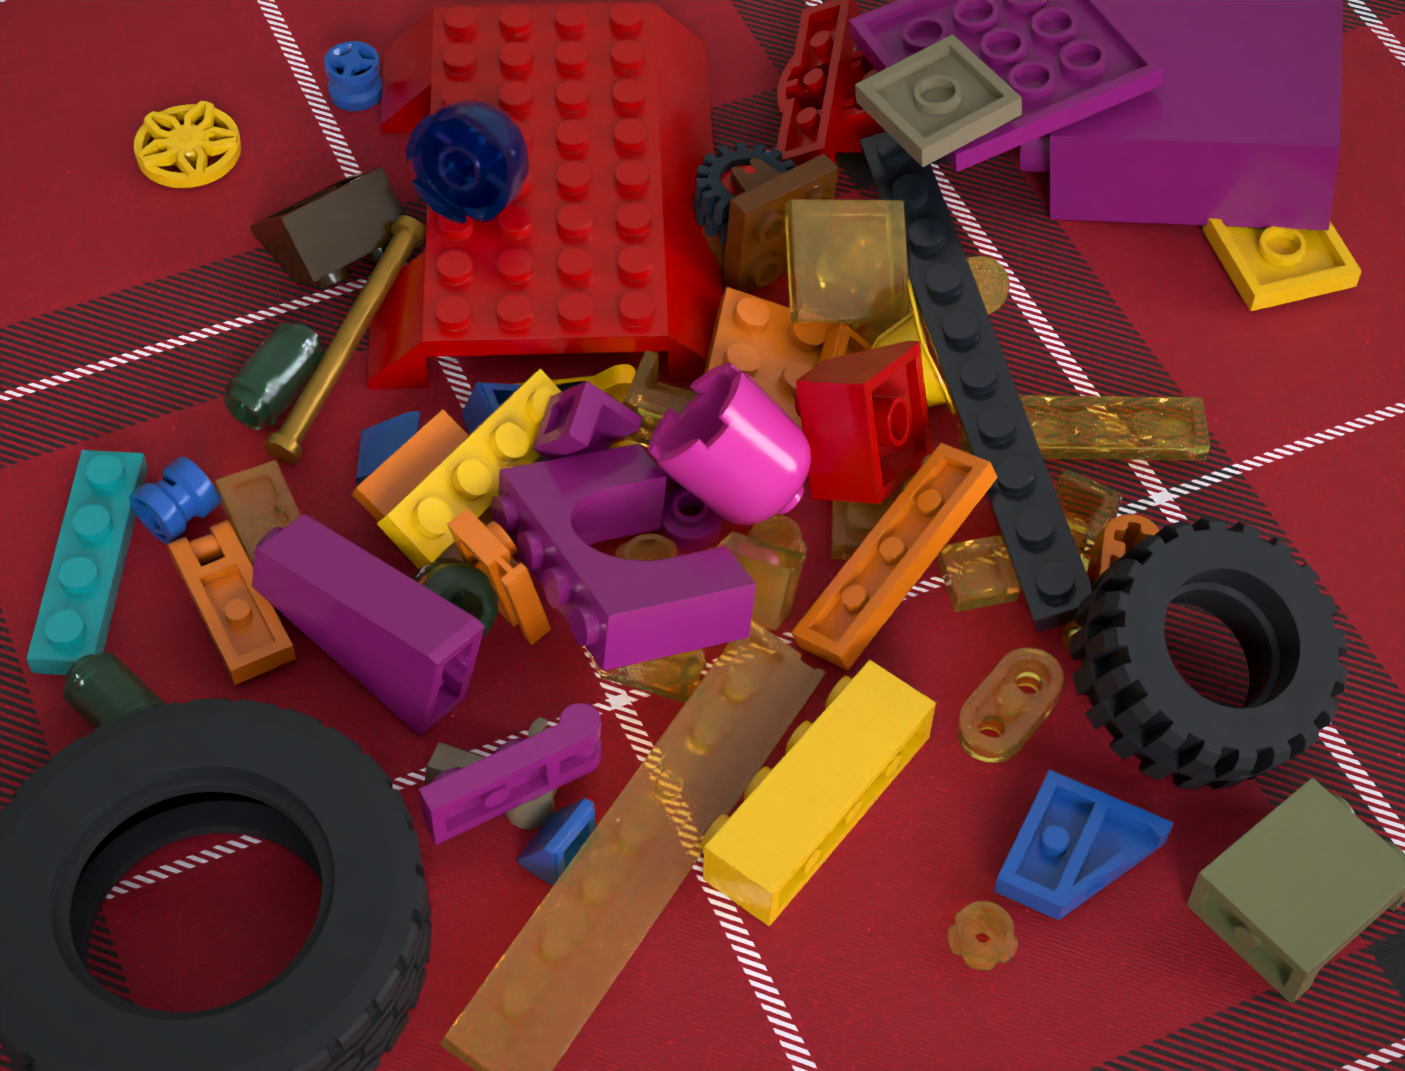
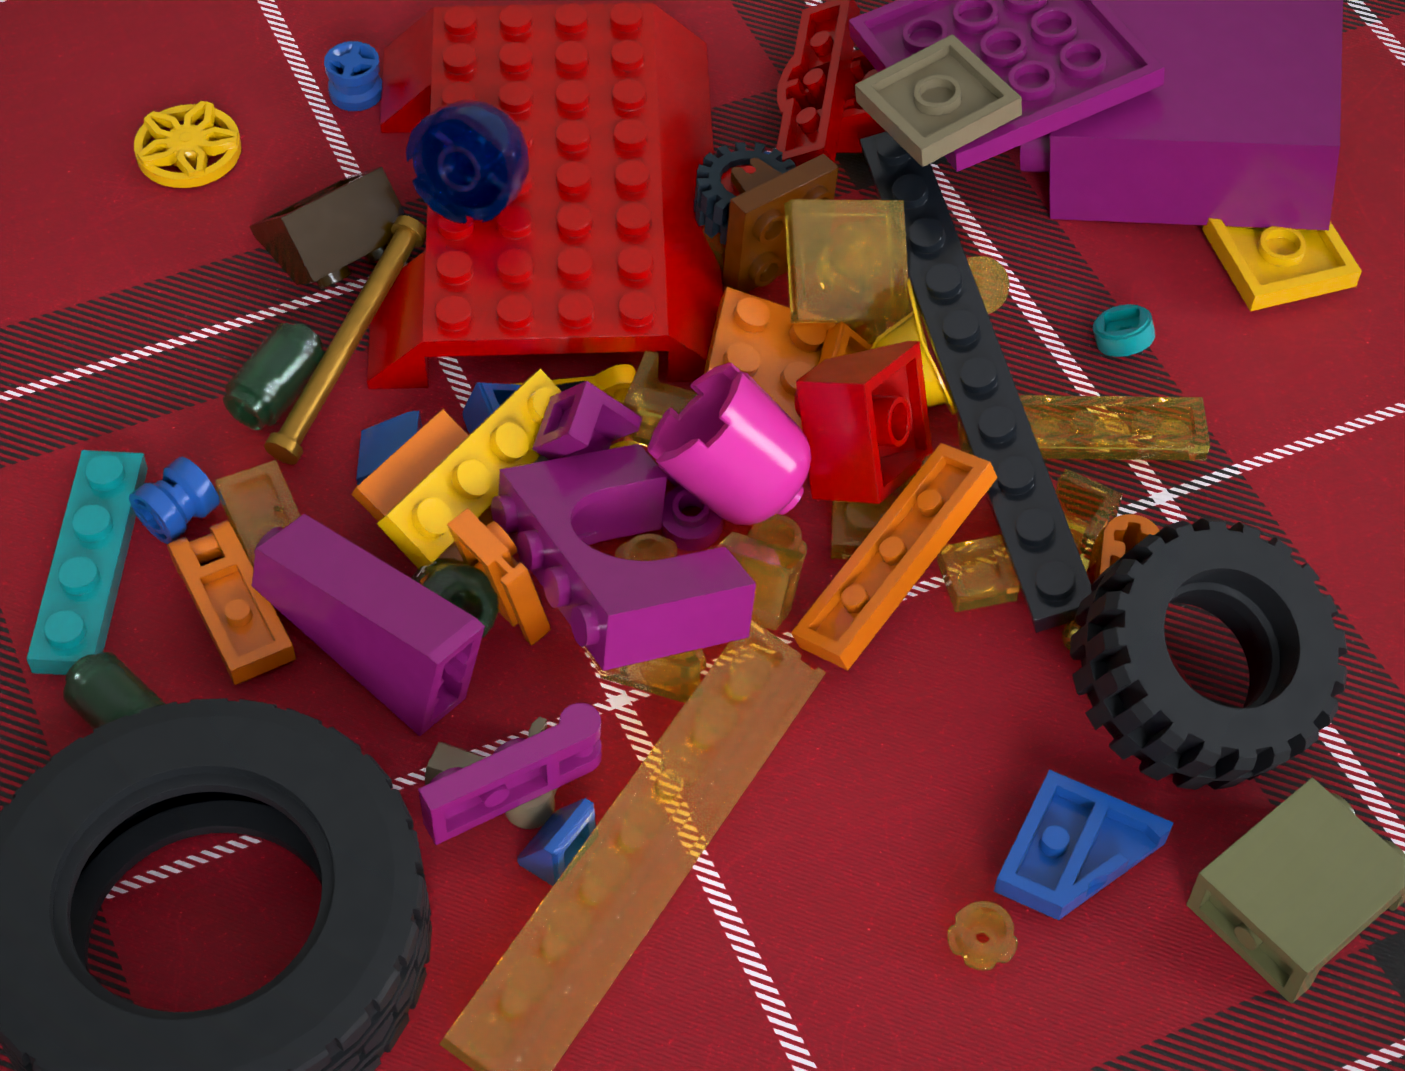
yellow brick [701,660,936,926] -> none
clear yellow plate [957,648,1064,763] -> none
none -> teal tile [1093,304,1156,357]

